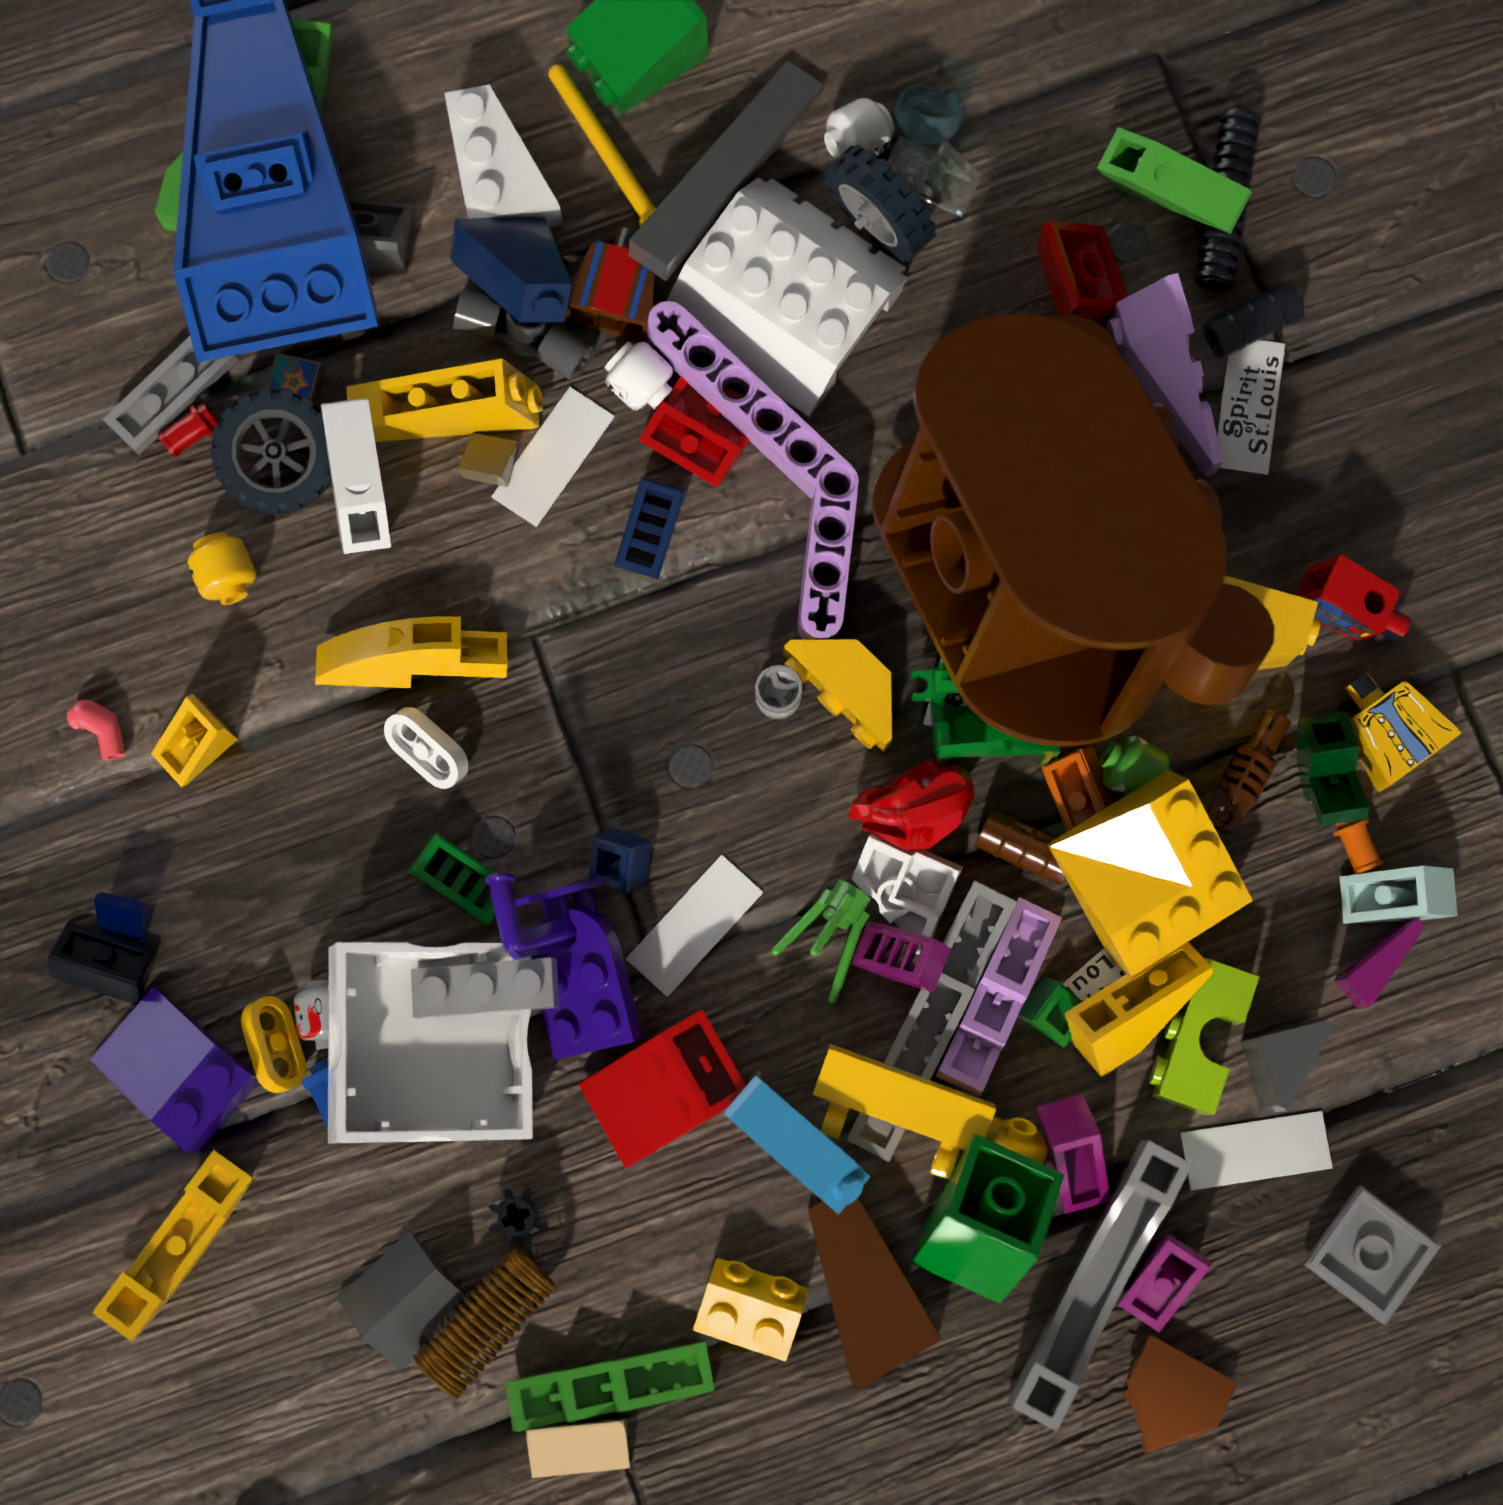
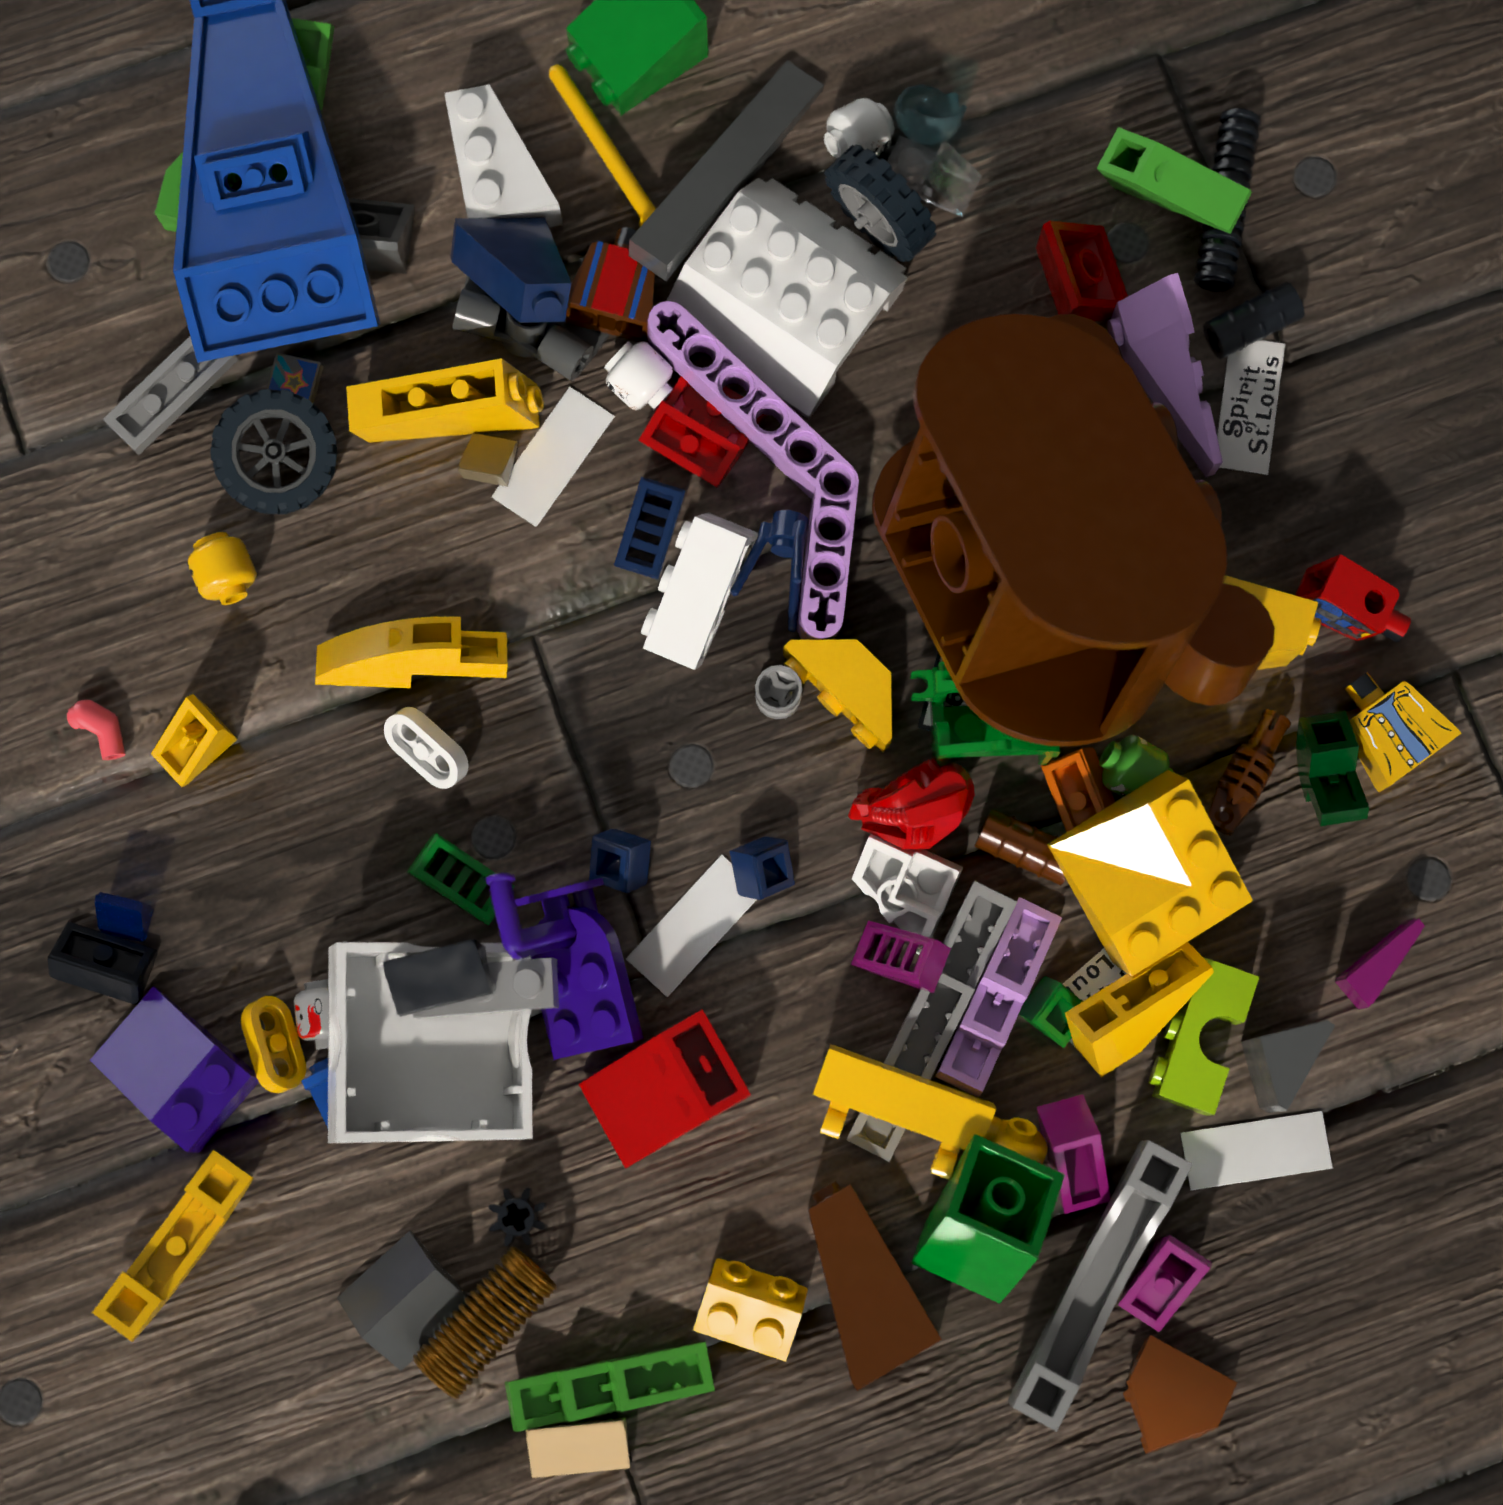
red pin [157,403,218,458] -> none
white slope [321,398,391,554] -> none
dark azure slope [724,1076,870,1215] -> none
bright green plant [771,880,871,1005] -> none
light grey plate [1302,1186,1442,1325] -> none
orange pin [1333,818,1383,874] -> none
light aqua slope [1339,866,1458,924] -> none
none -> black slope [383,939,493,1017]
none -> white wedge [641,512,758,670]
none -> dark blue plant [730,510,809,632]
none -> dark blue slope [730,837,795,900]

